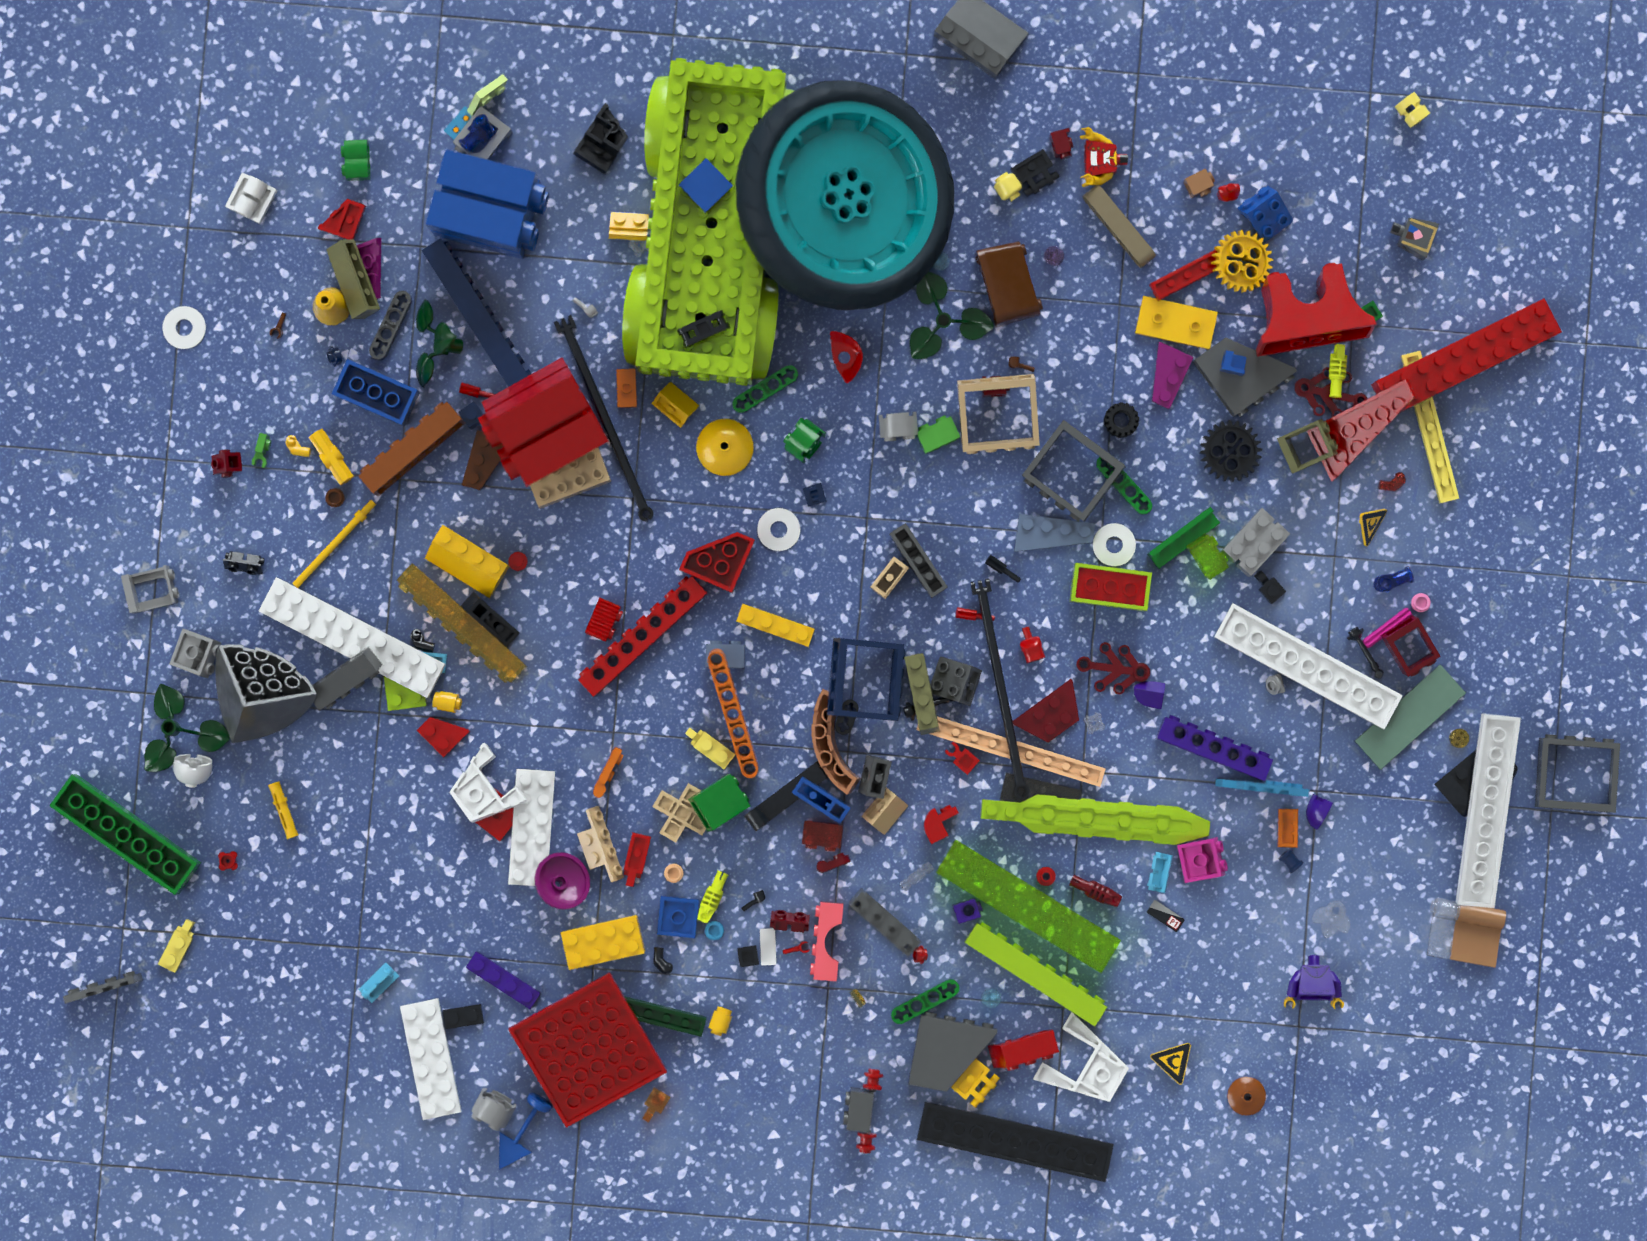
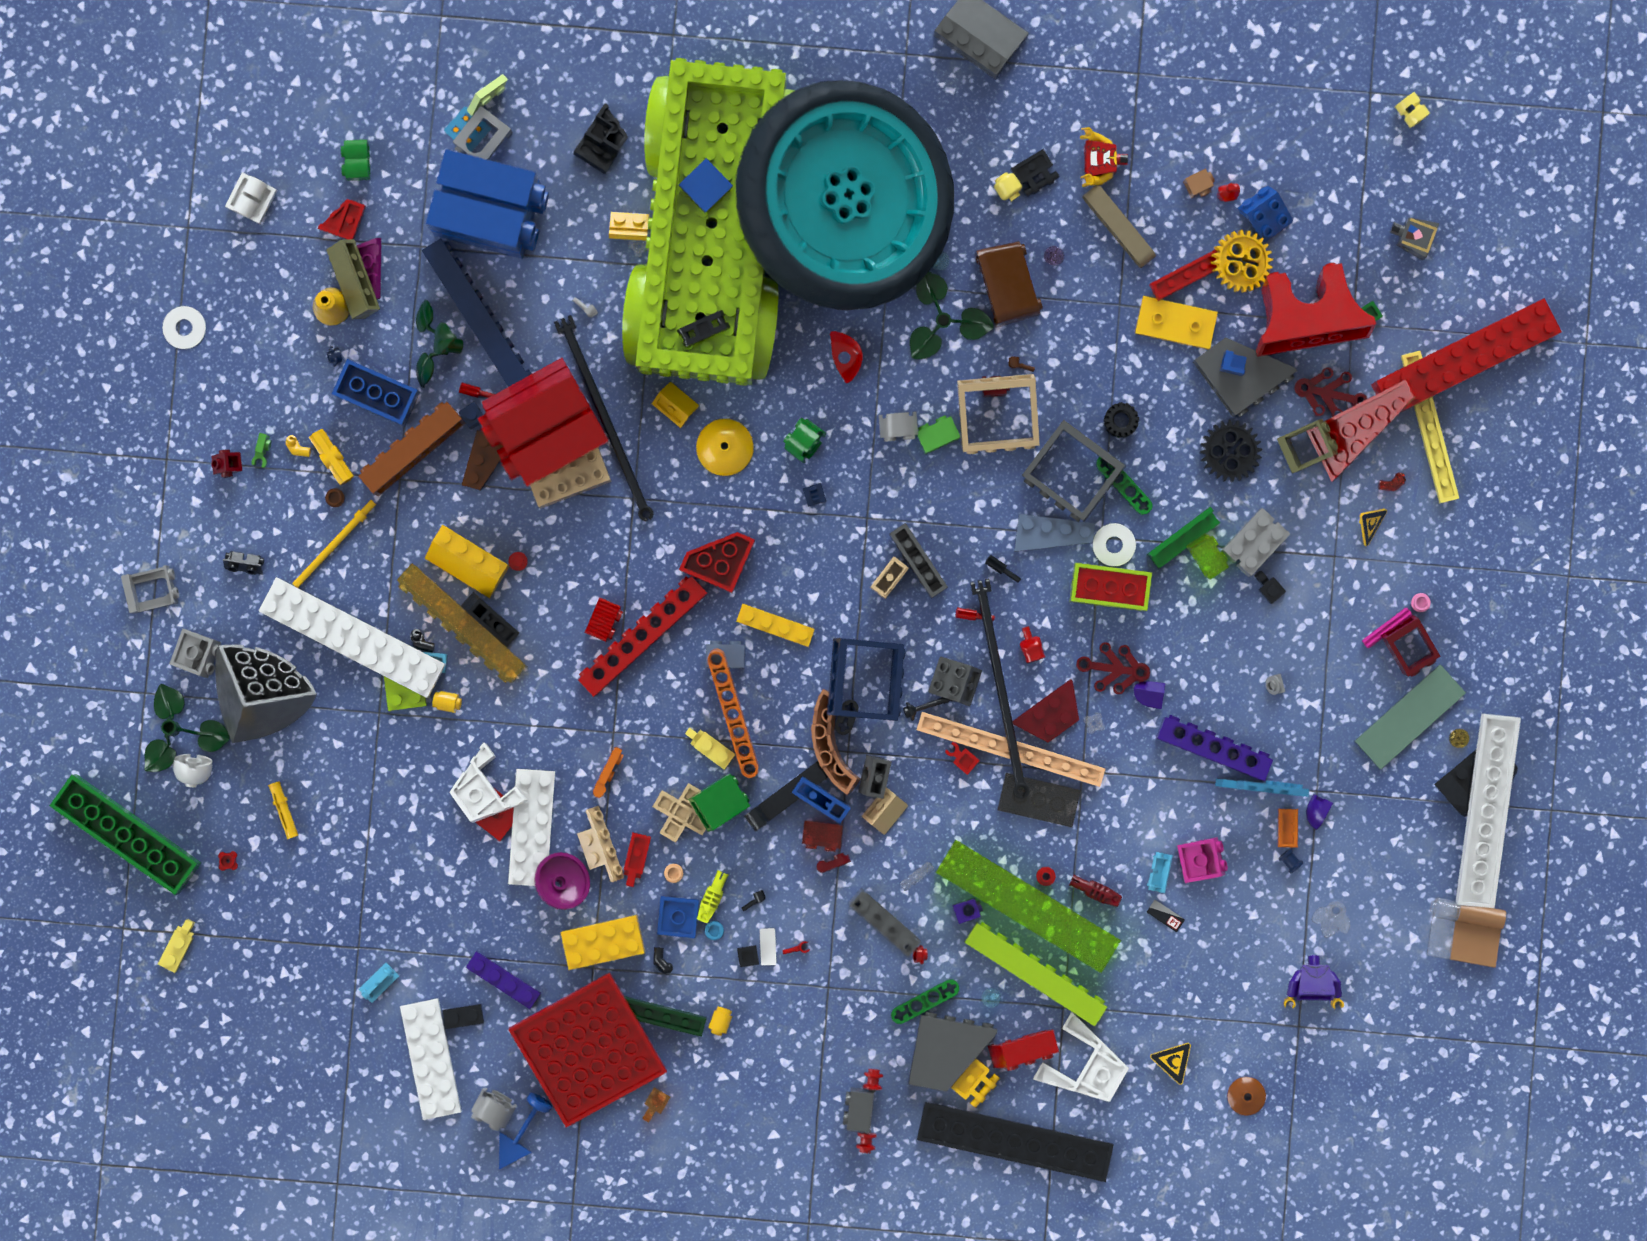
dark grey wing [63,971,143,1004] -> none
reddish brown hand [270,312,286,339] -> none
dark grey brick [312,646,383,711] -> none
dark grey beam [369,291,412,361] -> none
red wing [416,717,470,757] -> none
clear blue connector [459,114,497,153] -> none
orange plate [616,369,637,408] -> none
green beam [733,365,798,413] -> none
white gear [757,508,800,551] -> none
dark red hinge [770,910,810,933] -> none
coral arch [810,901,843,982] -> none
clear yellow tile [849,988,866,1008] -> none
olive brick [905,653,940,735] -> none
red brick [924,805,959,844] -> none
lime plate [980,794,1210,845] -> none
dark red brick [1049,128,1073,159] -> none
magenta wing [1152,341,1194,410] -> none
white plate [1214,603,1403,730] -> none
neon yellow hinge [1328,344,1348,398] -> none
black piece [1347,627,1384,679] -> none
clear blue connector [1373,566,1414,592] -> none
dark grey window [1535,734,1620,813] -> none

